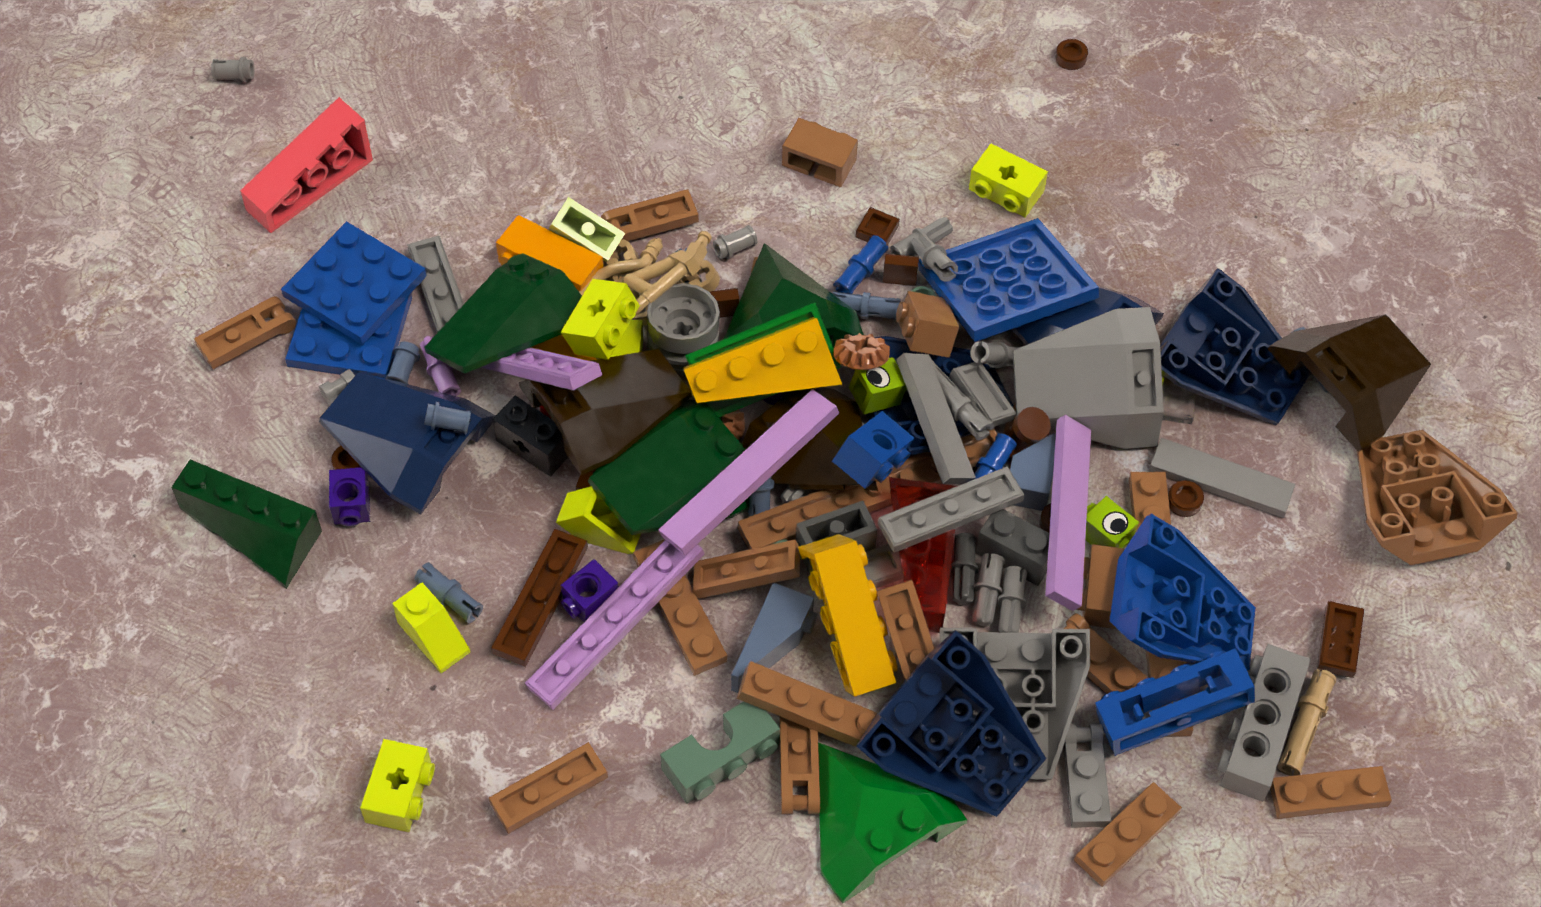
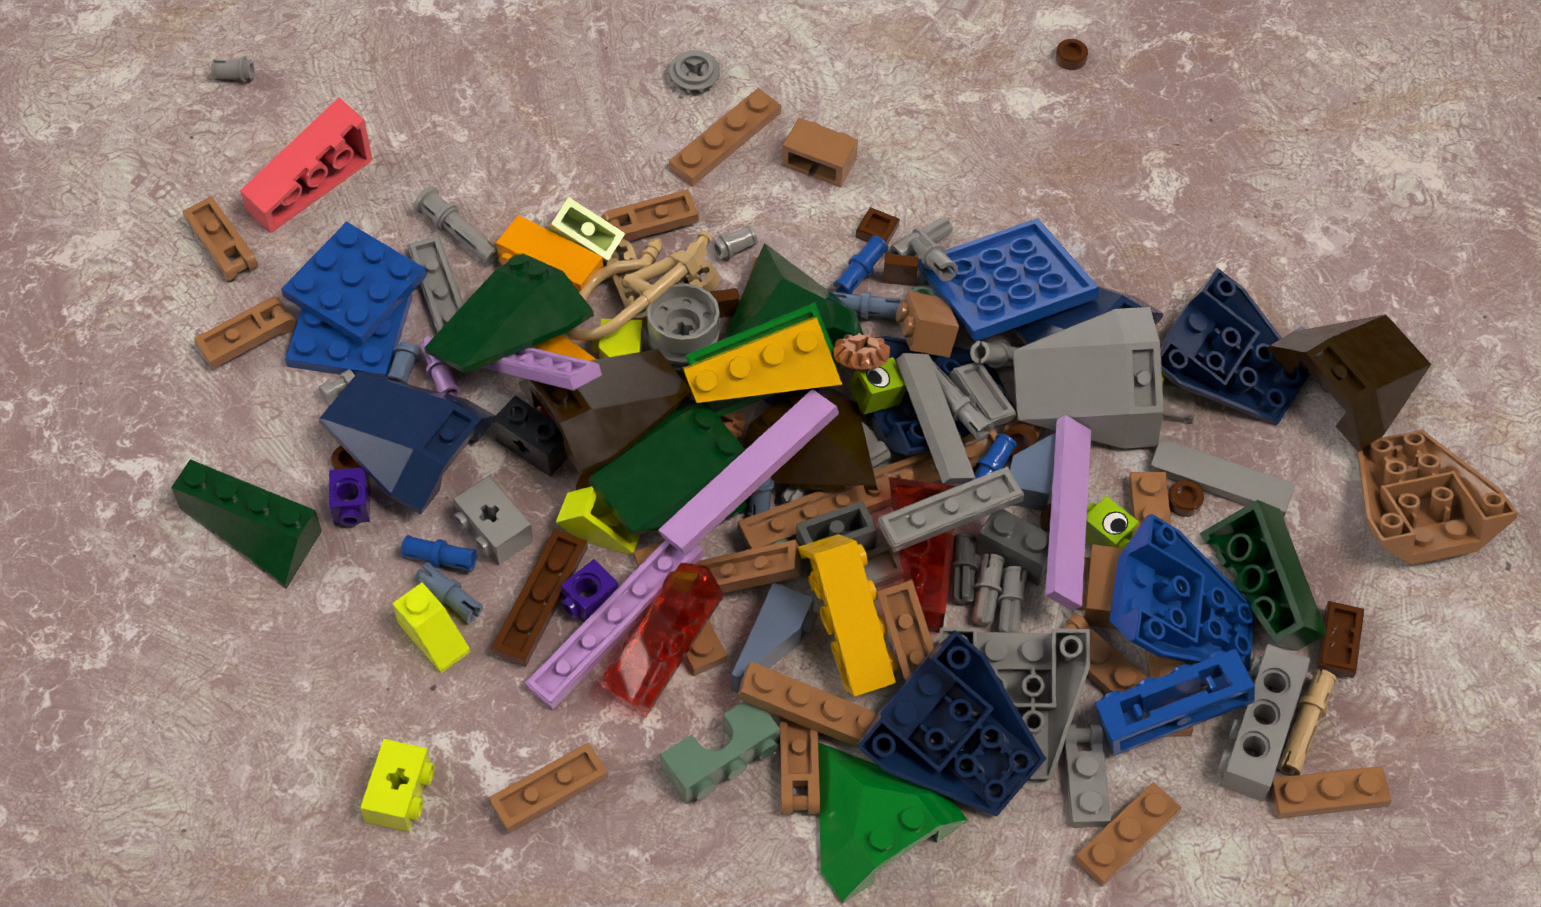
sand blue pin [424,402,471,434] -> none
neon yellow brick [561,279,640,360] -> none
blue brick [832,411,914,489] -> none
neon yellow brick [969,143,1048,218] -> none
reddish brown tile [1013,407,1051,444] -> none
none -> medium nougat plate [182,196,258,282]
none -> blue pin [401,535,477,572]
none -> light grey pin [414,186,498,266]
none -> light grey brick [454,476,534,565]
none -> clear red wedge [601,562,724,718]
none -> light grey gear [669,50,720,94]
none -> medium nougat plate [669,88,781,187]
none -> dark green wedge [1200,500,1327,651]

